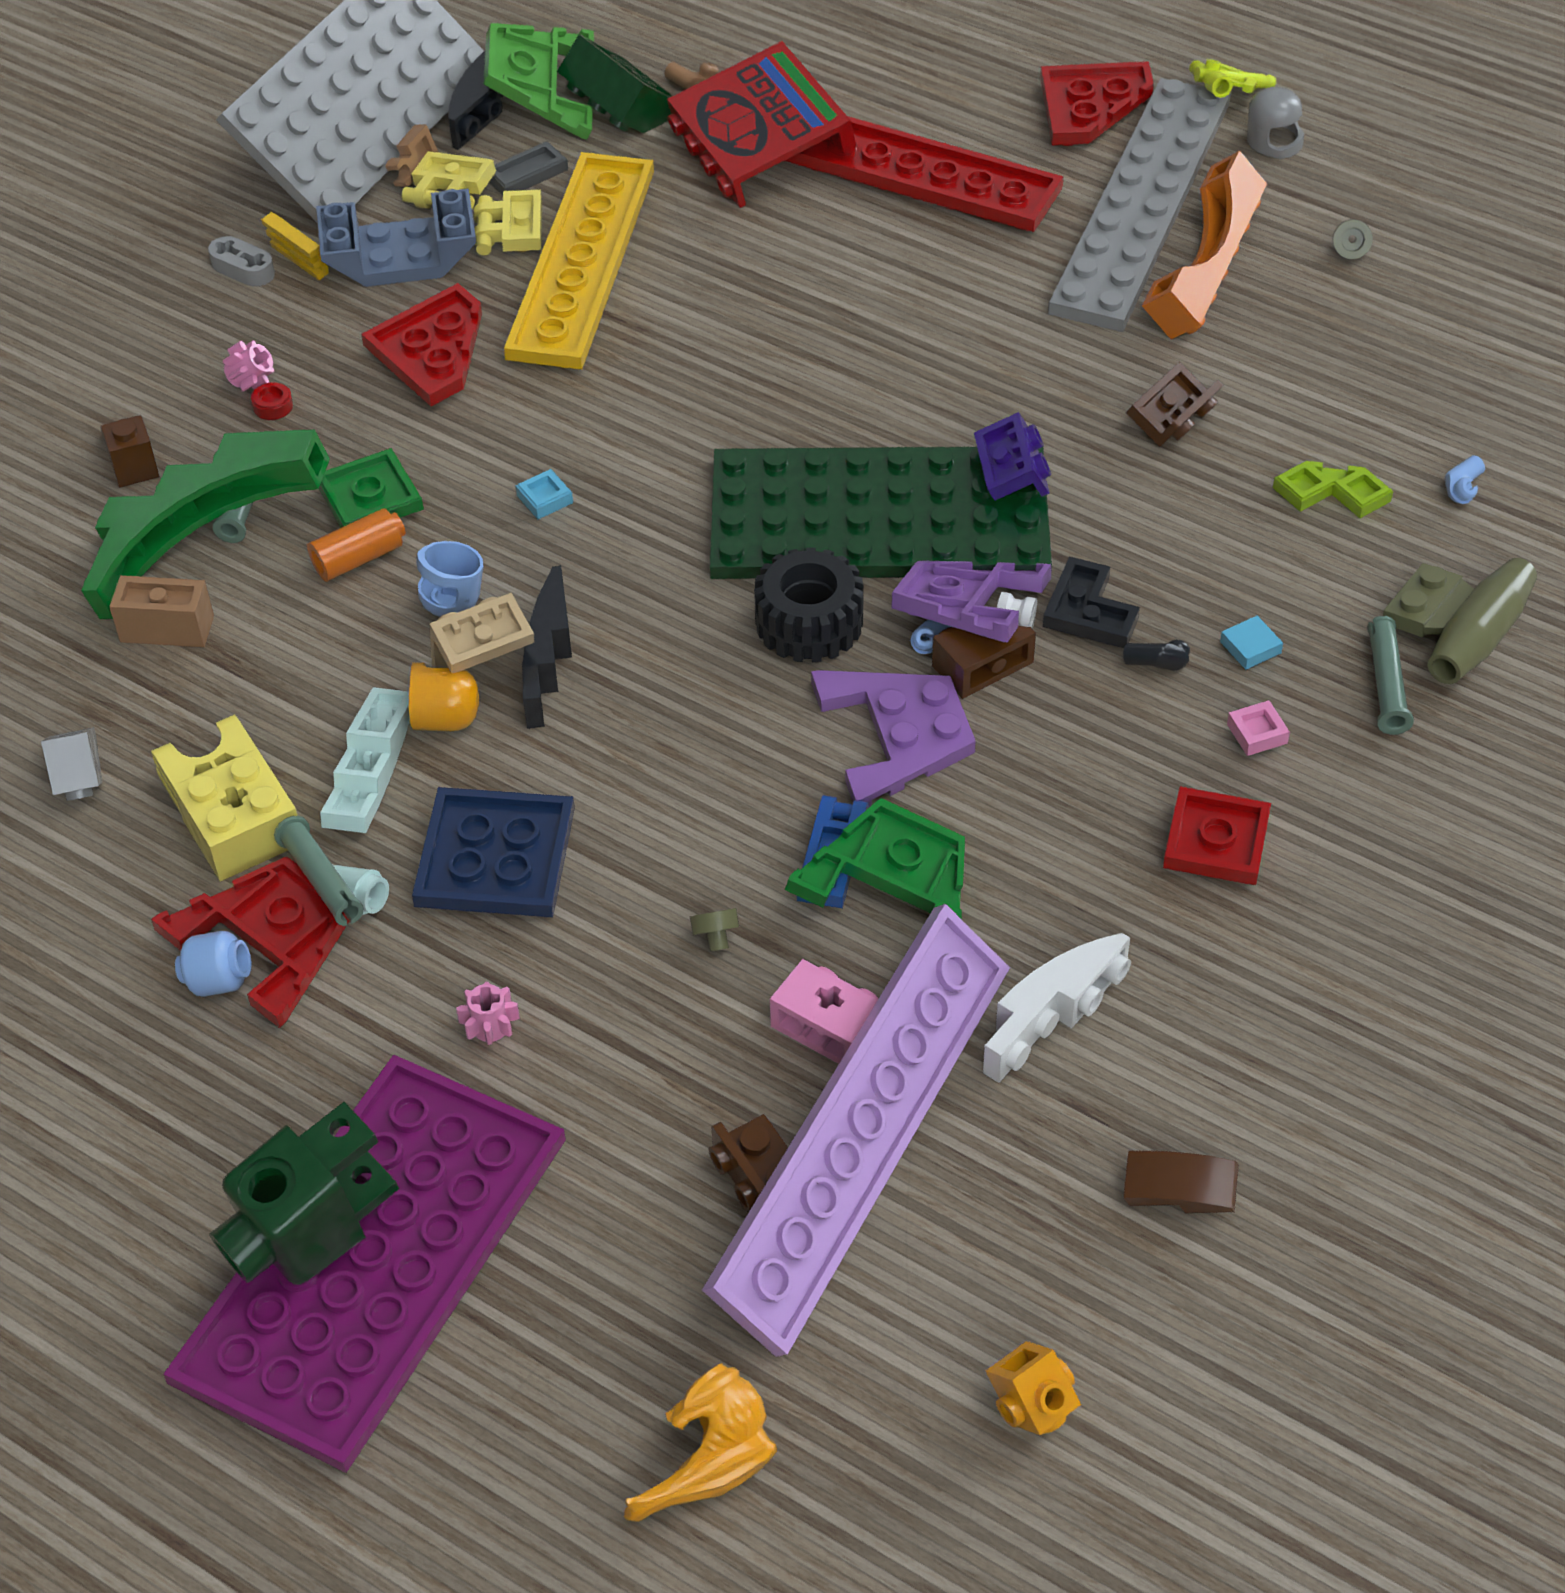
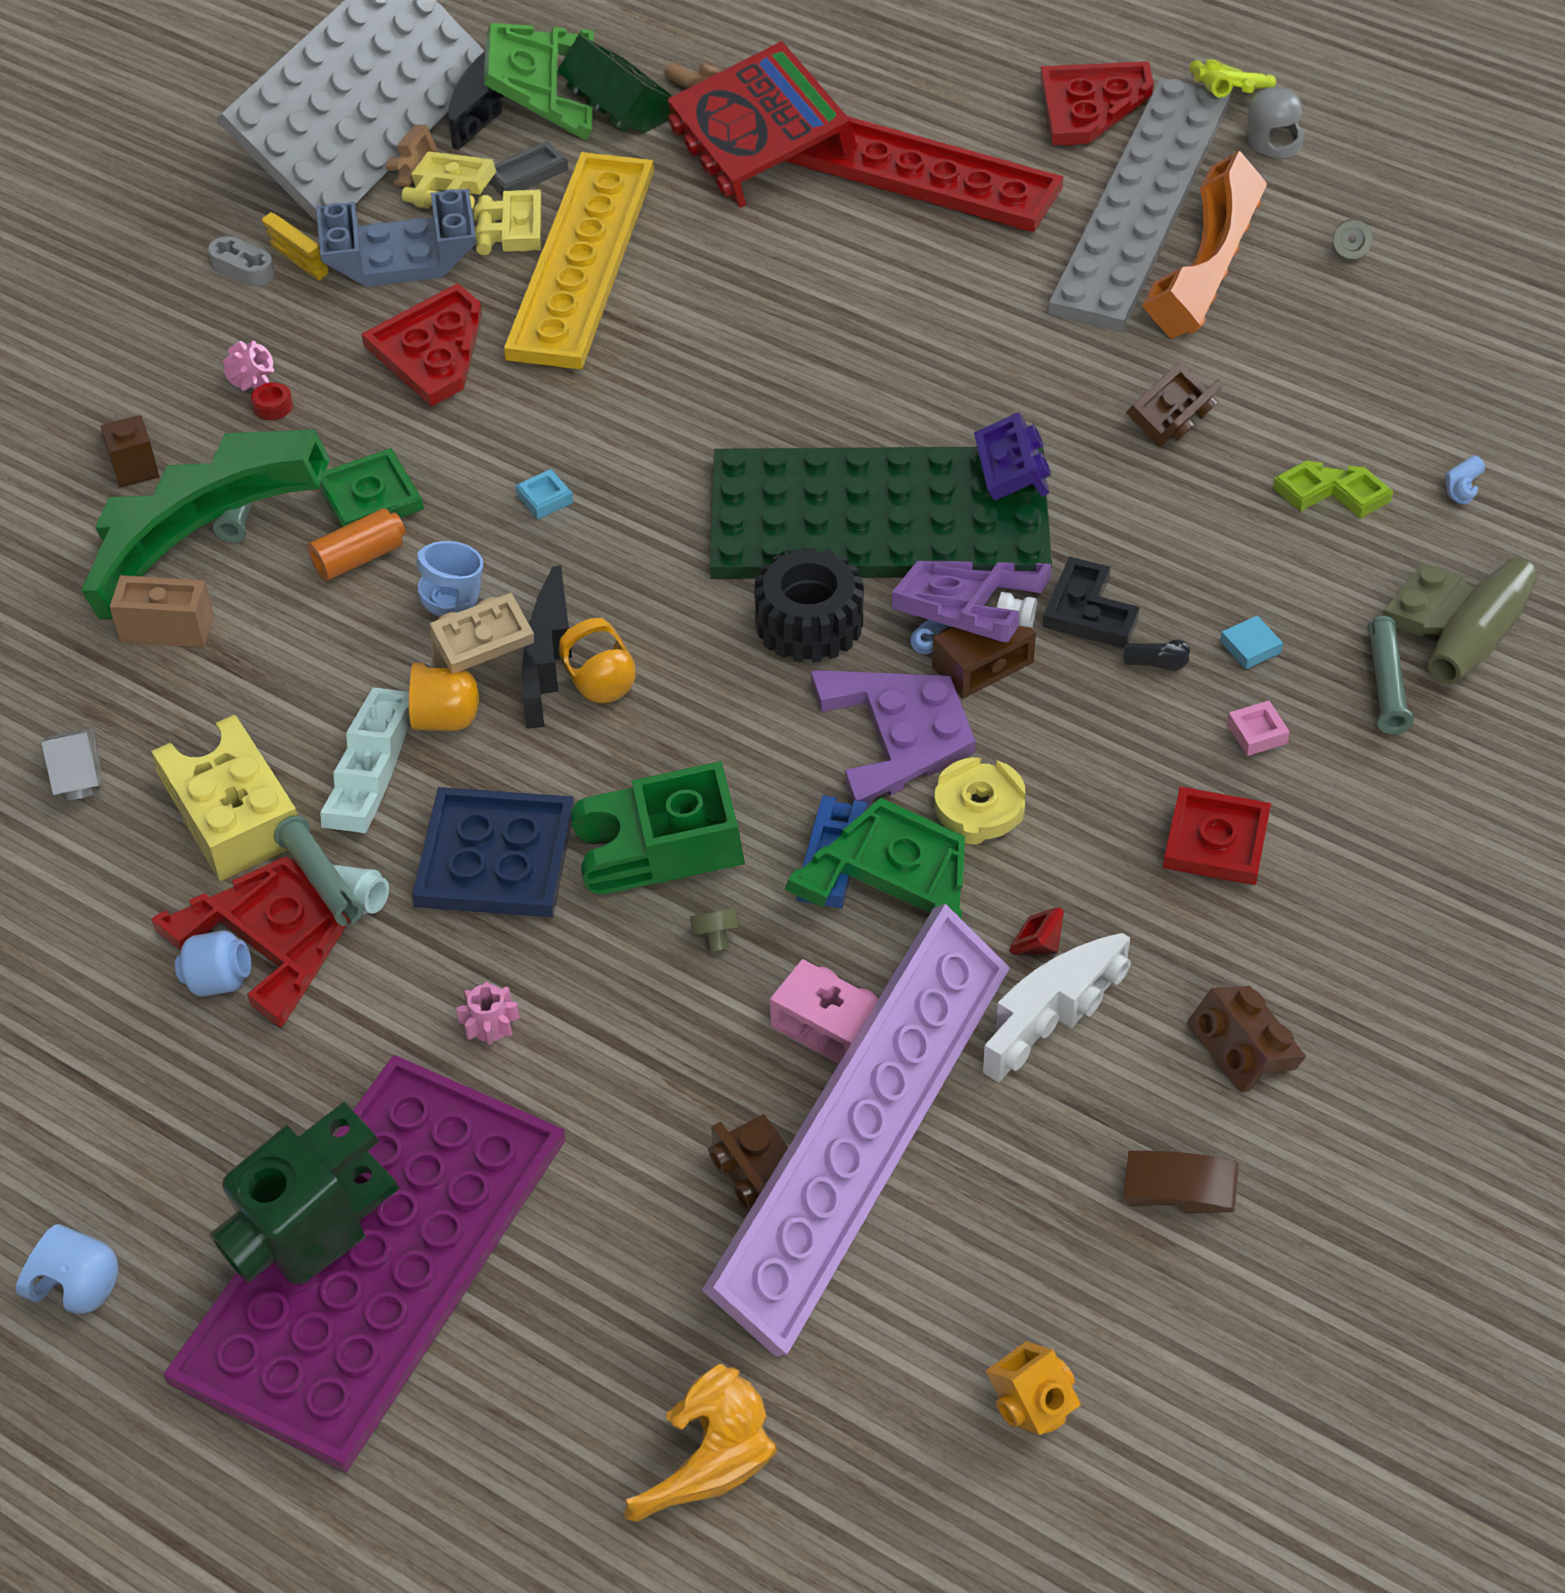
none -> light blue helmet [16,1224,118,1314]
none -> light orange helmet [559,618,636,704]
none -> green brick [570,761,745,894]
none -> light yellow plate [934,757,1025,845]
none -> red slope [1009,907,1064,955]
none -> reddish brown bracket [1188,986,1306,1092]

